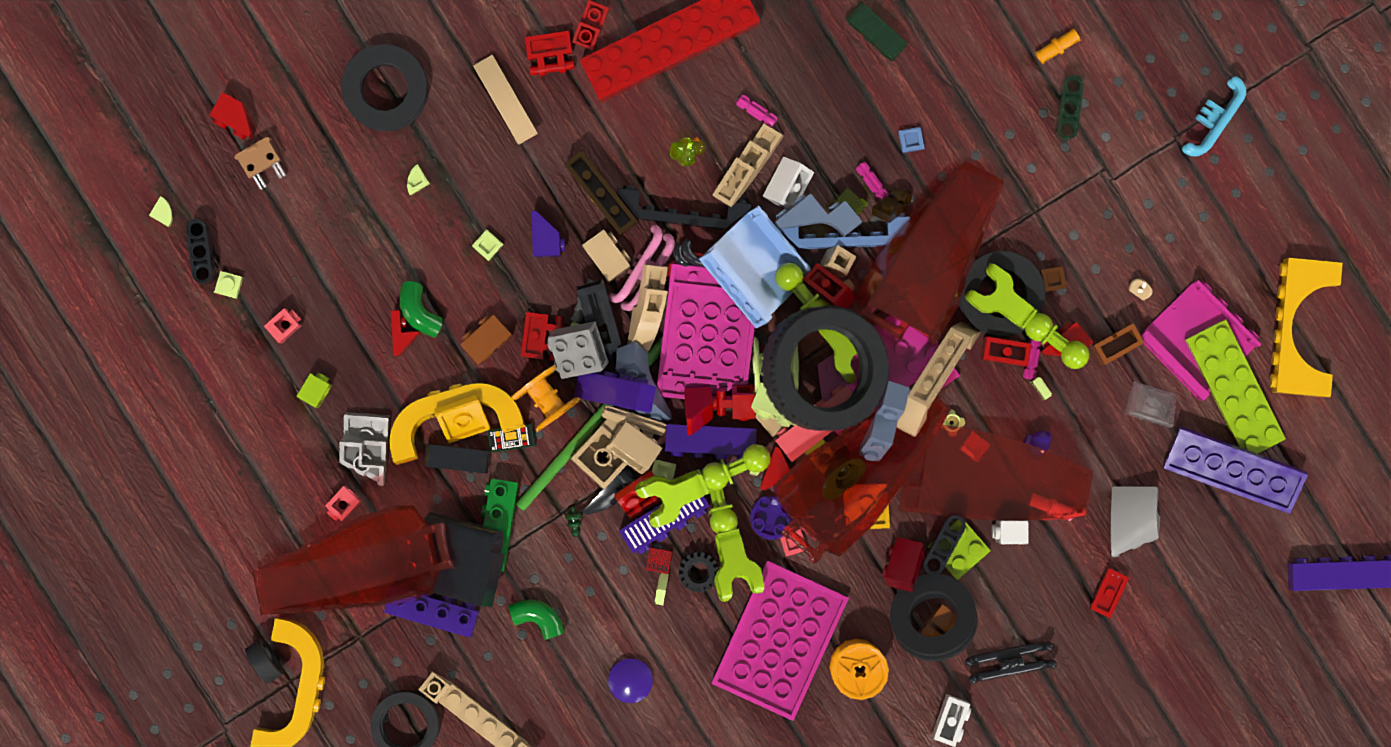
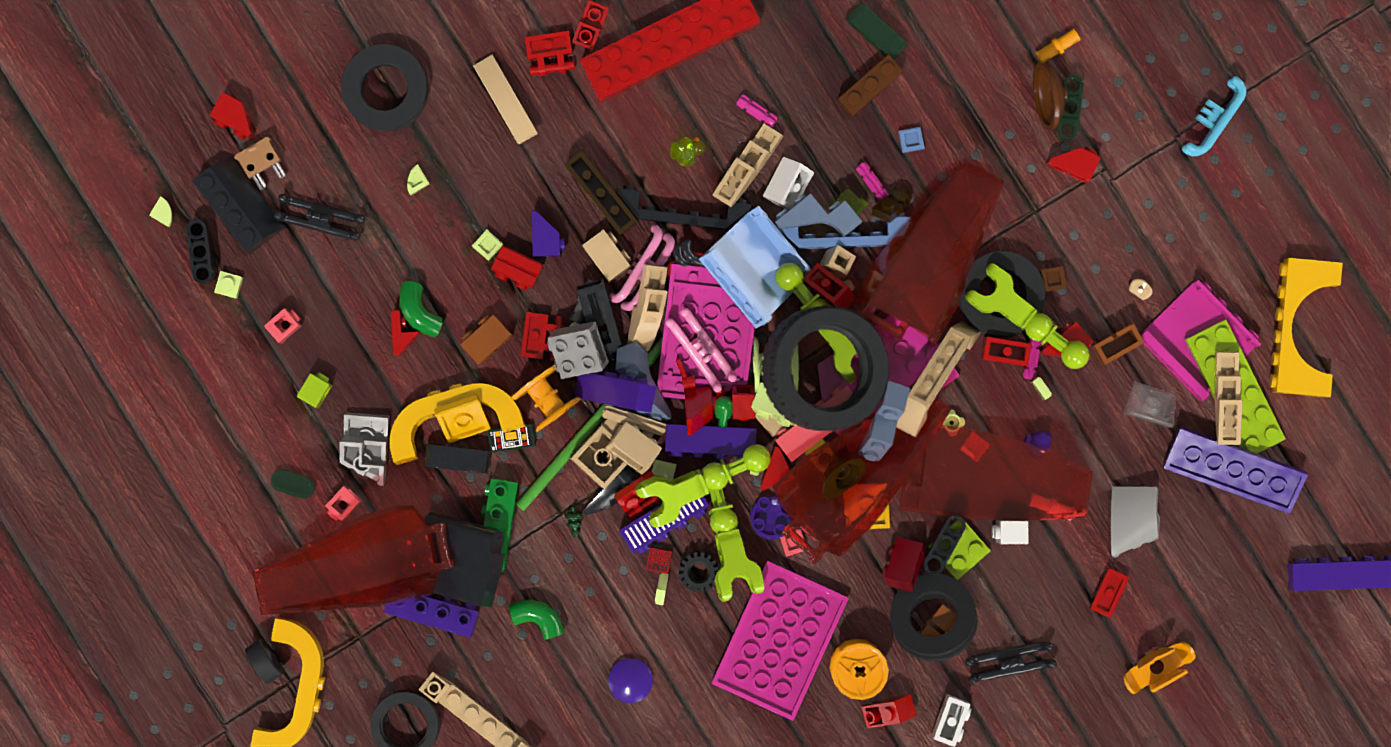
none -> black slope [192,156,286,254]
none -> clear green tile [271,469,316,499]
none -> black piece [273,194,365,241]
none -> red brick [491,245,544,291]
none -> bright pink piece [666,308,737,392]
none -> red hand [675,359,695,389]
none -> green cylinder [715,396,733,427]
none -> reddish brown brick [837,54,903,119]
none -> red slope [861,694,917,729]
none -> reddish brown dish [1033,62,1068,130]
none -> red slope [1046,147,1101,184]
none -> light orange piece [1124,642,1195,694]
none -> tan slope [1215,351,1242,445]

